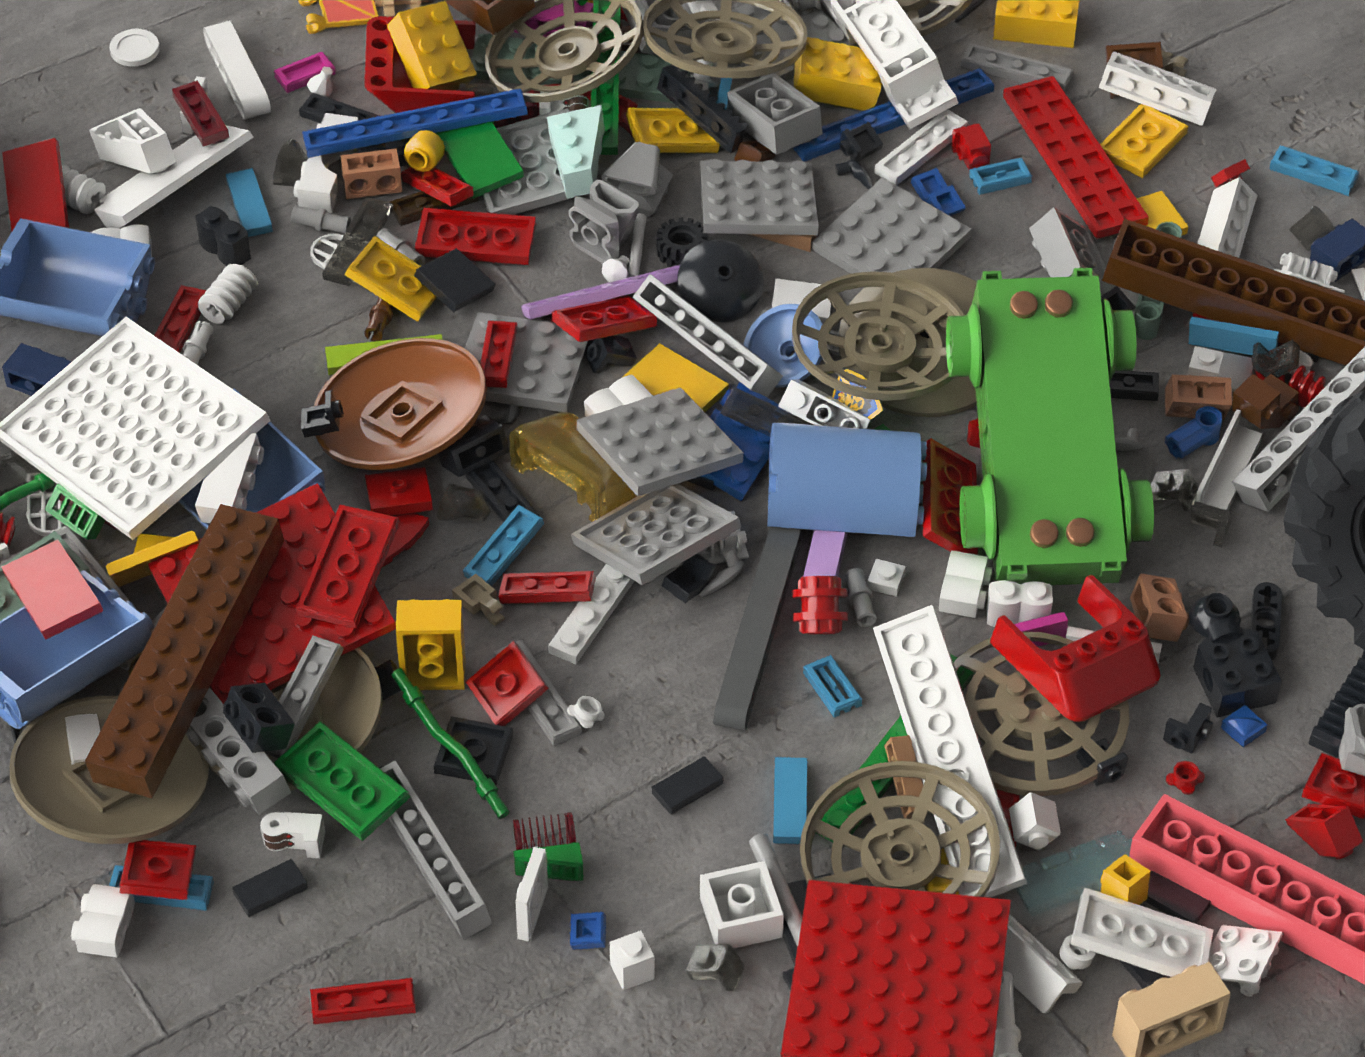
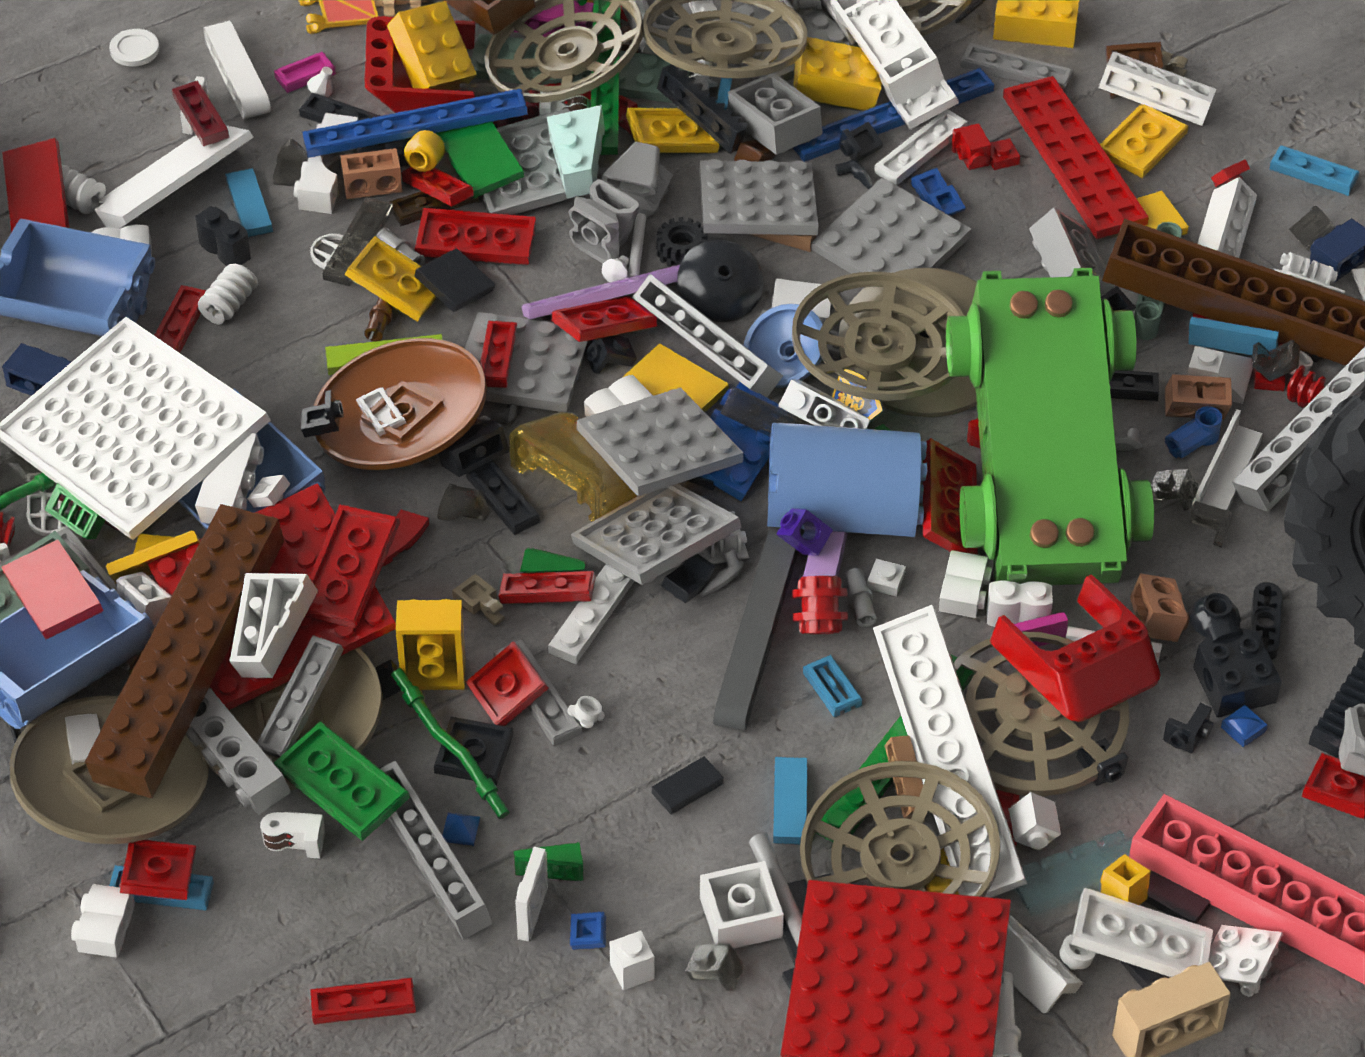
white wedge [89,108,177,174] -> none
white pin [183,321,214,365] -> none
black brick [223,683,295,753] -> none
black tile [232,859,308,917] -> none
light grey pin [291,205,351,235] -> none
red plate [365,468,433,516] -> none
dark azure tile [463,505,544,586] -> none
dark red piece [513,812,576,850] -> none
dark azure tile [969,157,1032,195] -> none
red plate [1166,761,1205,795] -> none
reddish brown brick [1232,374,1299,429] -> none
red slope [1285,804,1363,859] -> none
none -> white brick [116,572,172,635]
none -> white wedge [230,573,318,678]
none -> white plate [247,475,290,508]
none -> white tile [356,387,406,436]
none -> blue slope [442,812,480,846]
none -> green slope [520,547,586,573]
none -> dark purple brick [776,508,833,556]
none -> red plate [990,138,1020,170]

